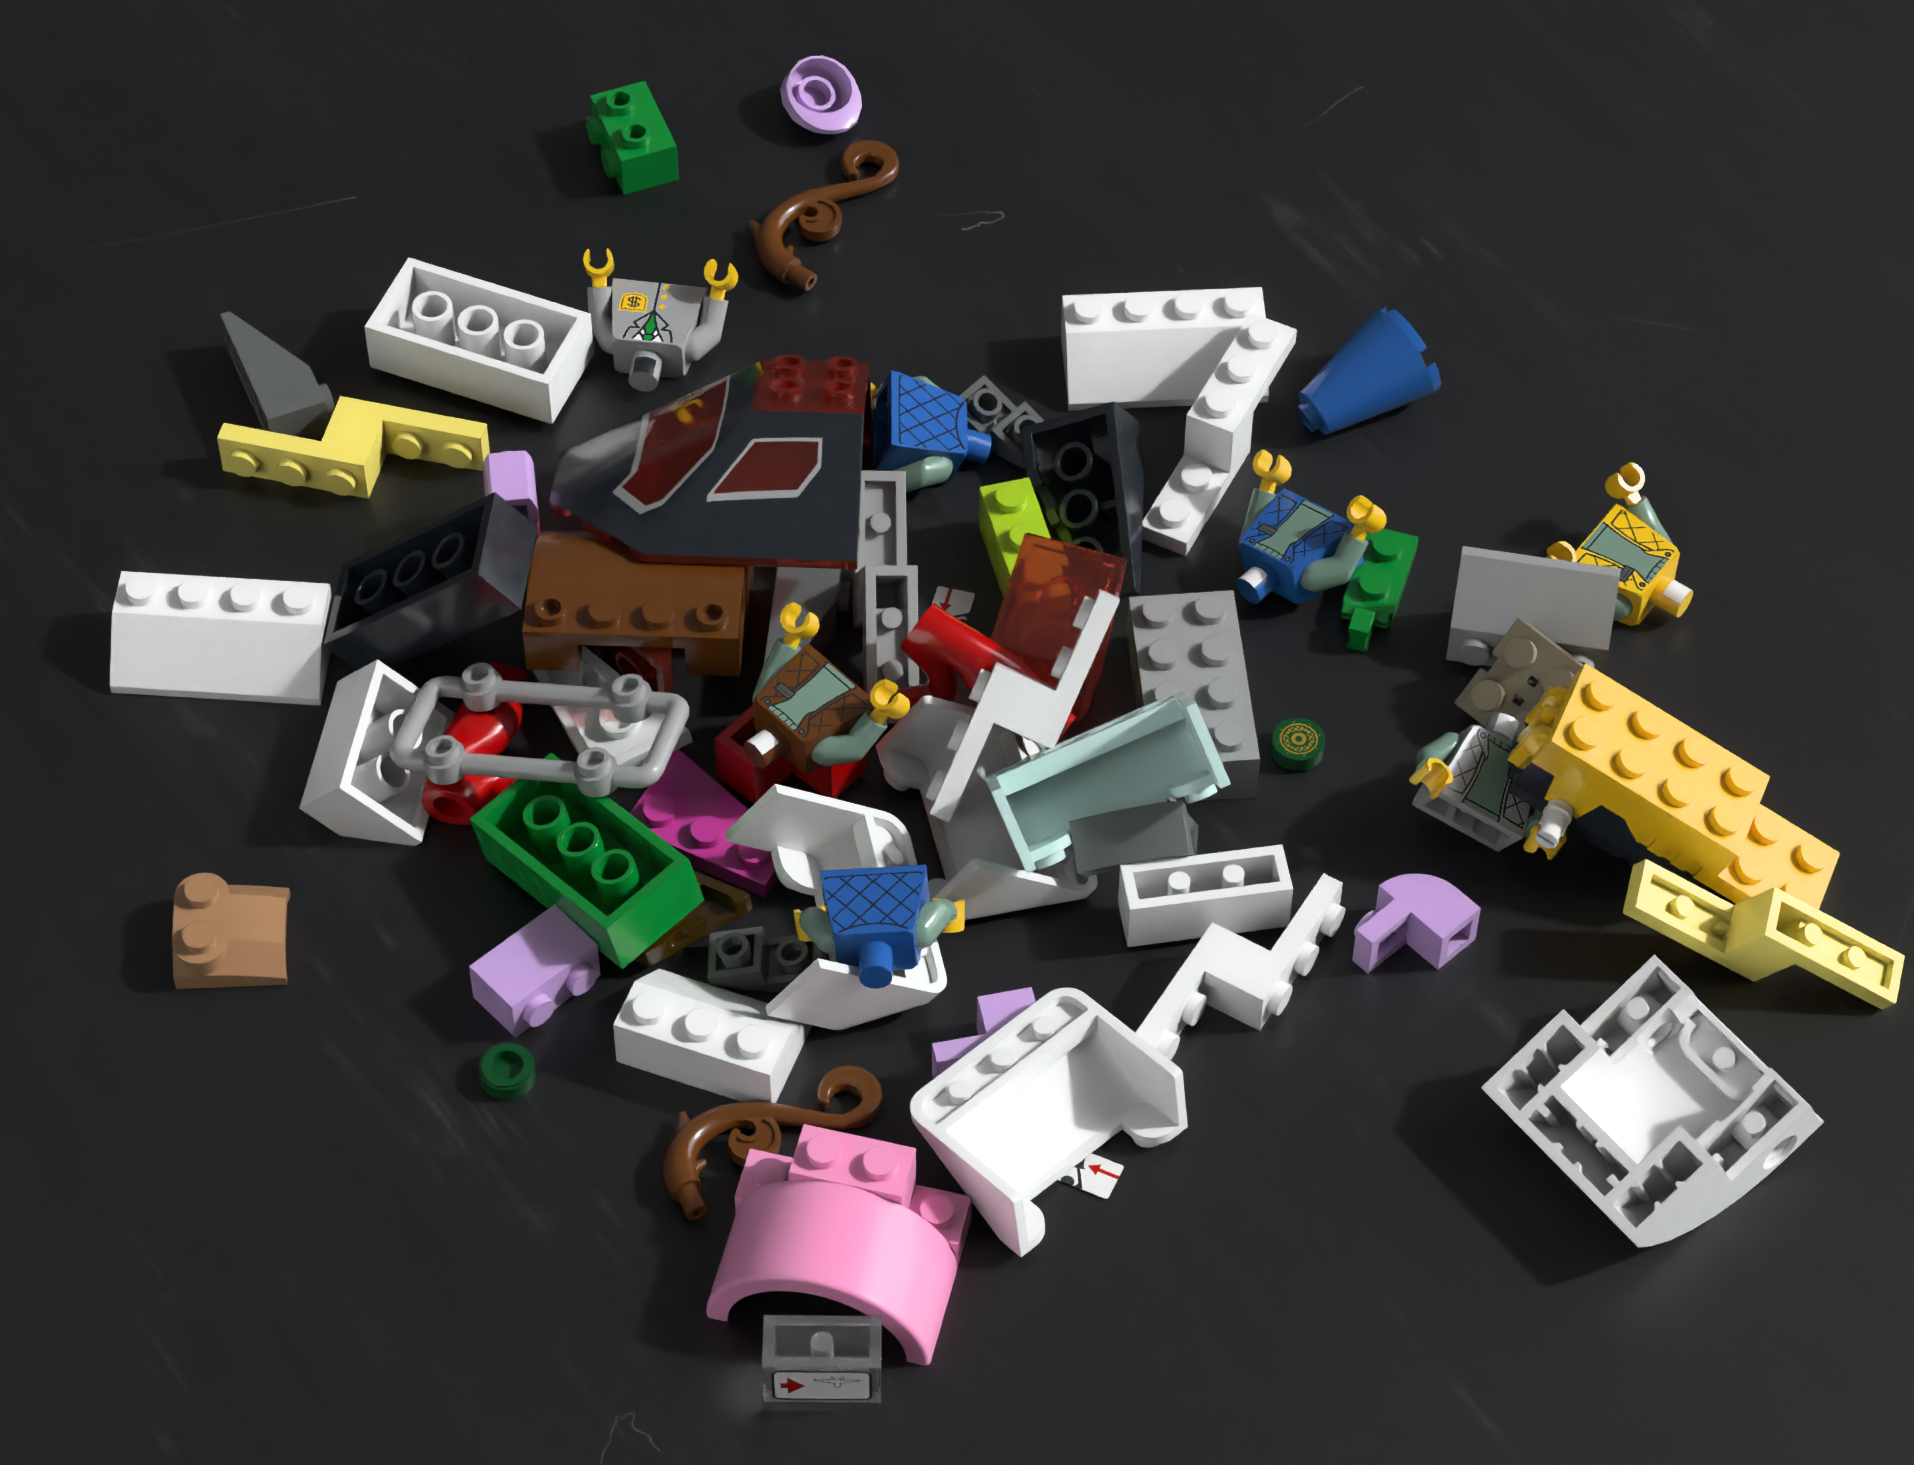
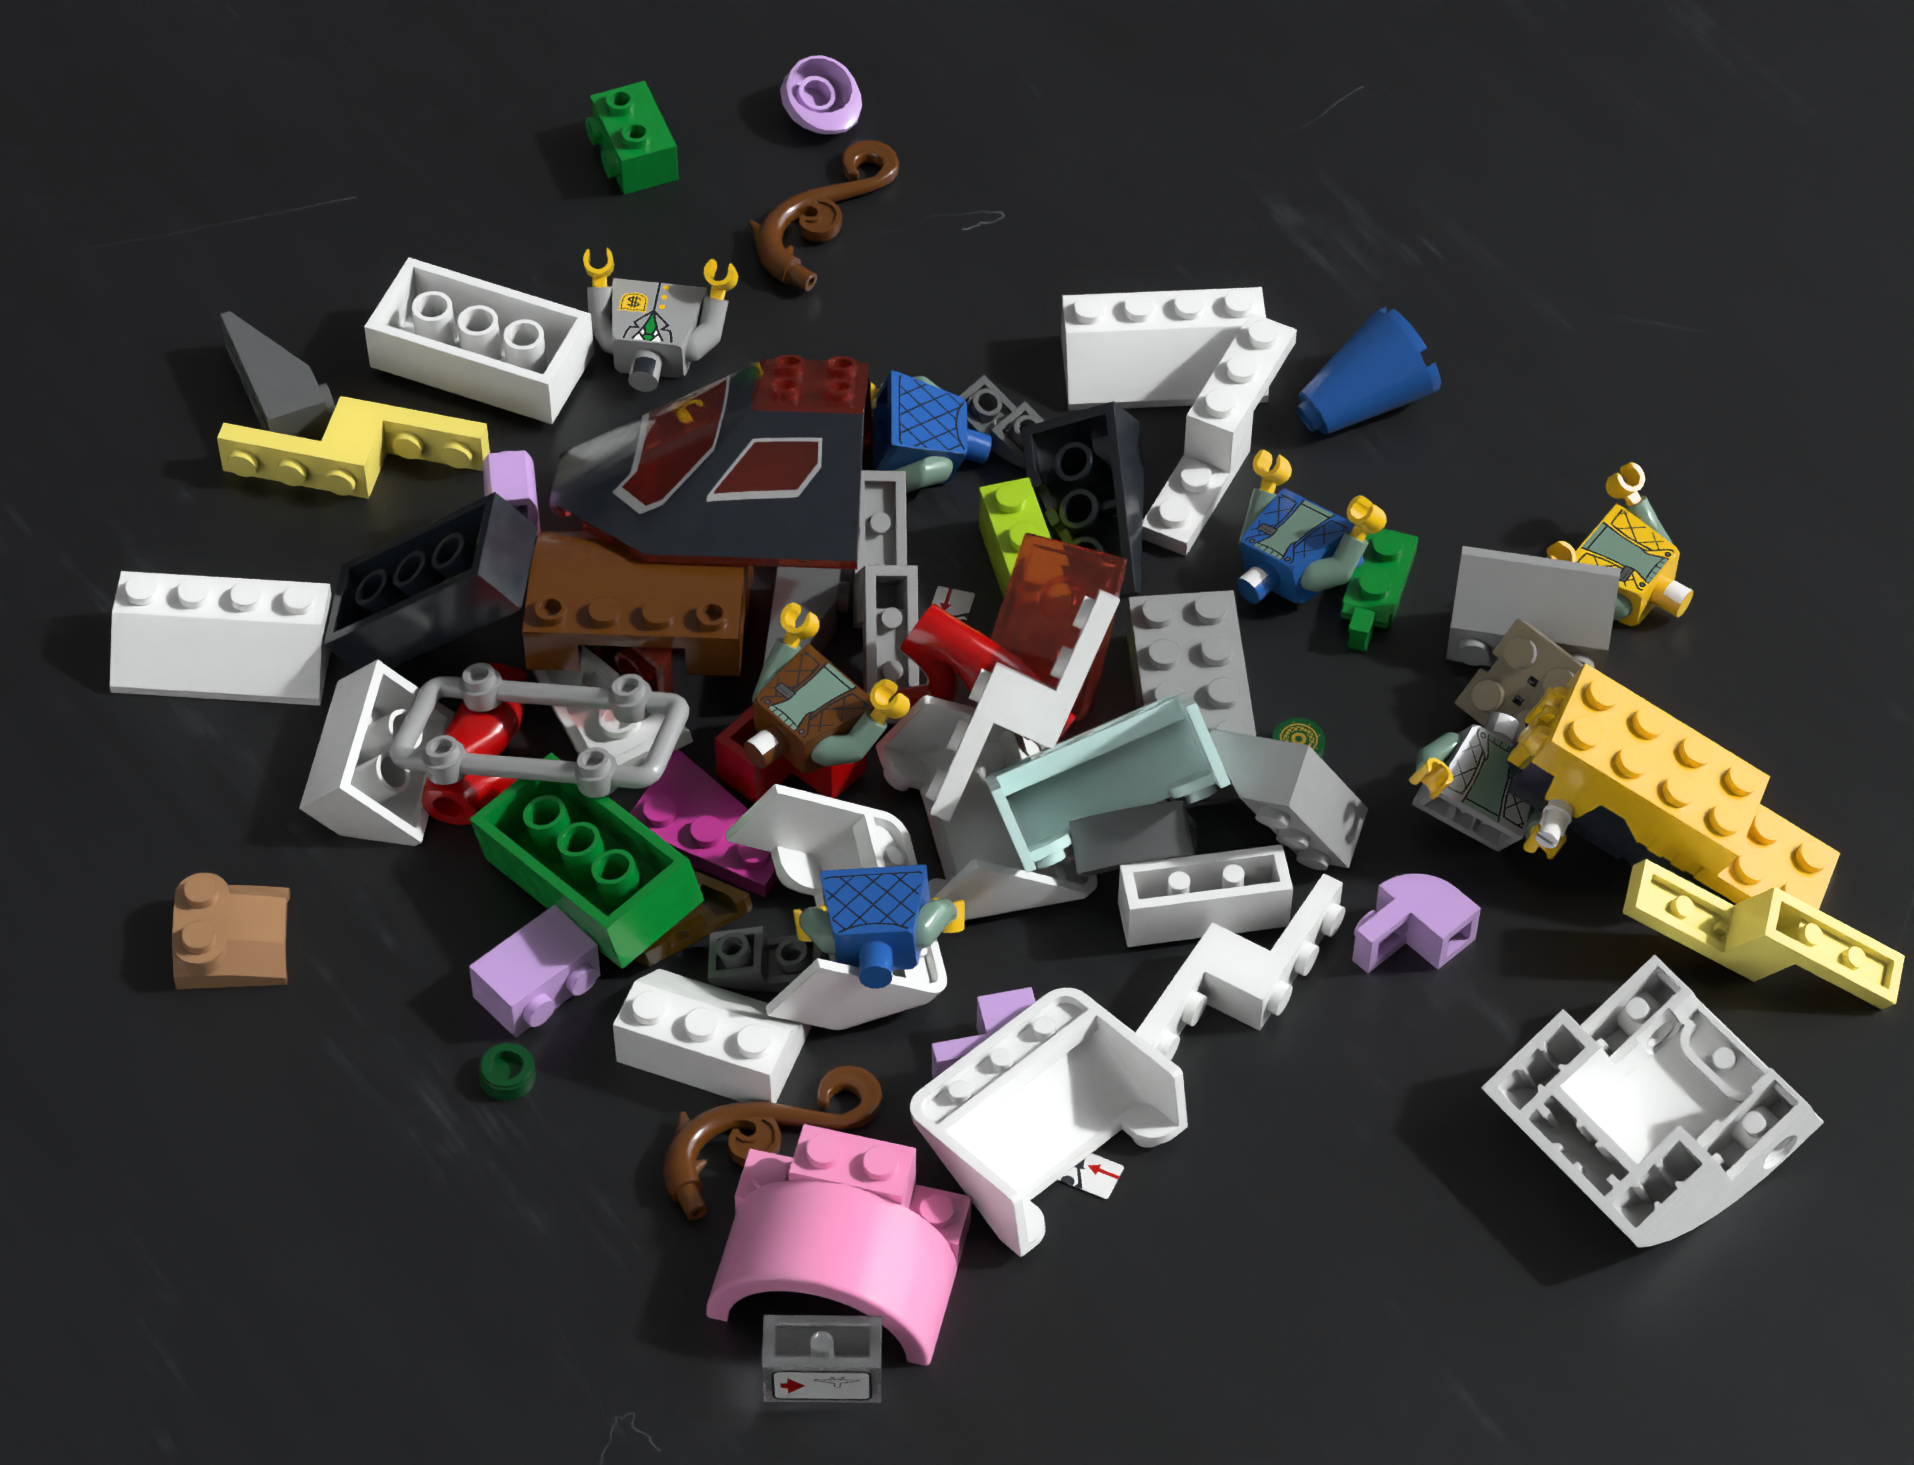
none -> light grey slope [1210,729,1368,870]

